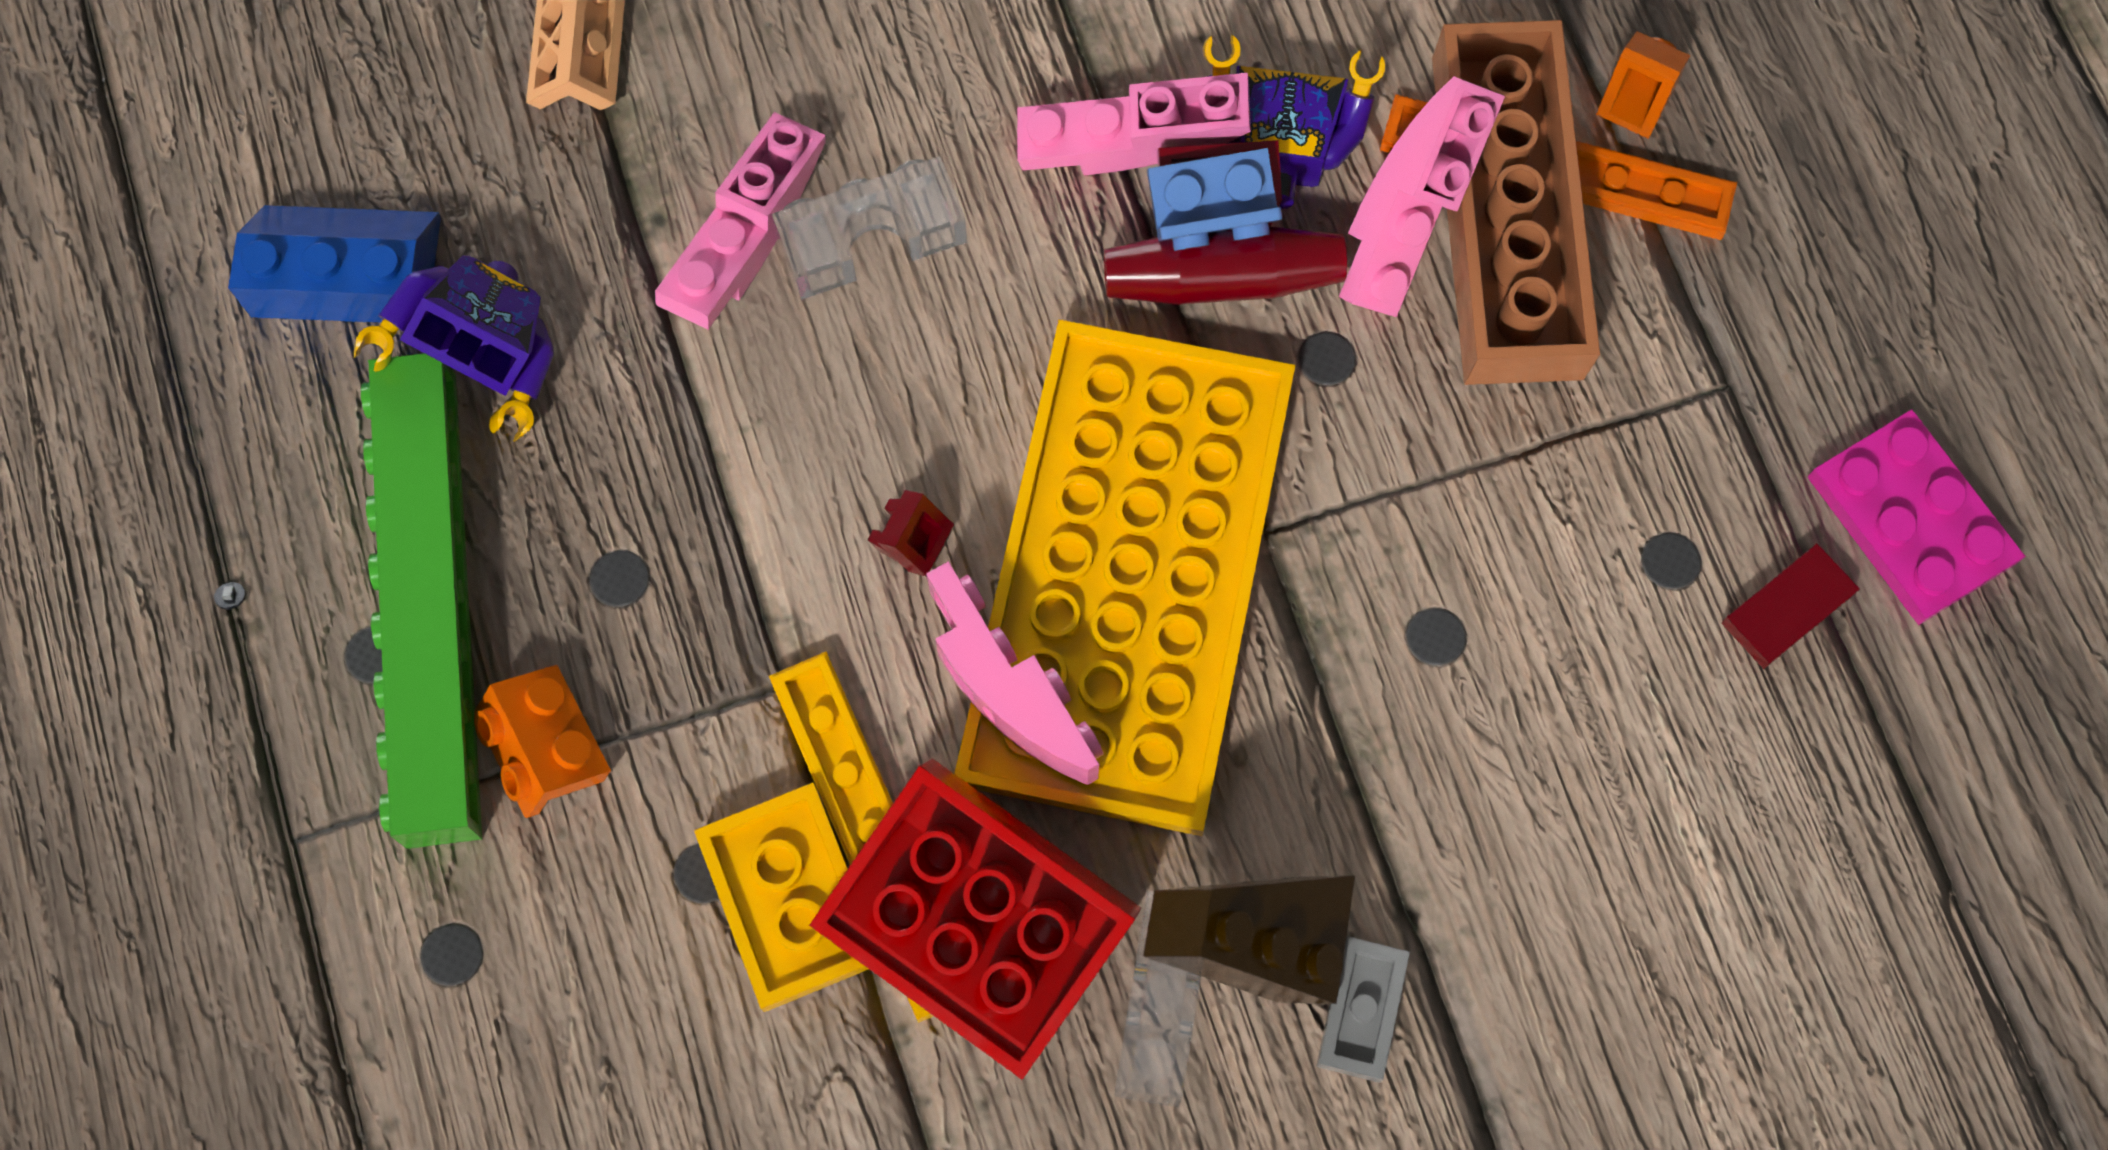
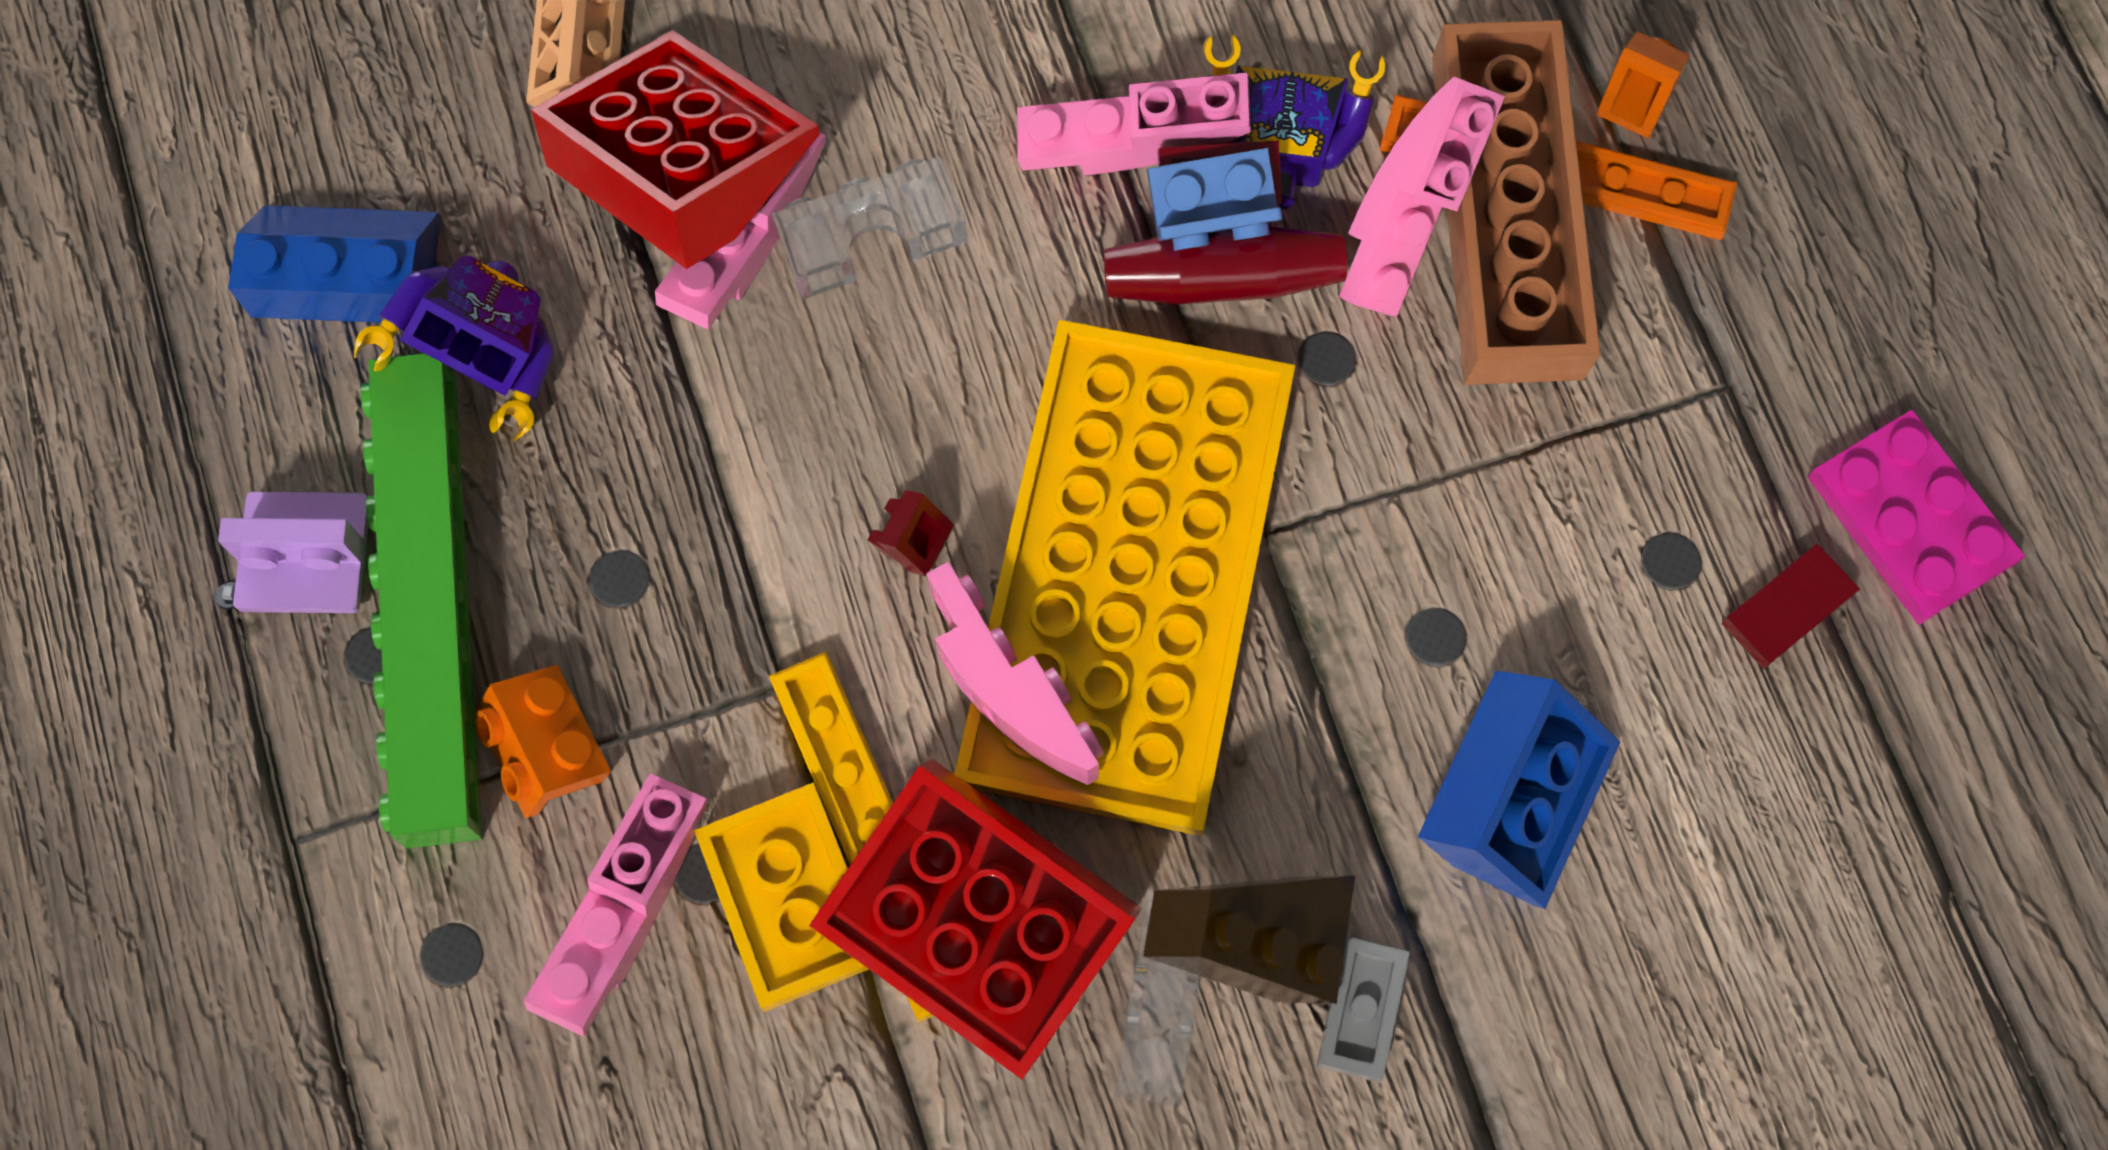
none -> lavender bracket [218,492,368,613]
none -> bright pink slope [524,773,707,1037]
none -> red slope [531,30,820,269]
none -> blue slope [1418,671,1620,909]

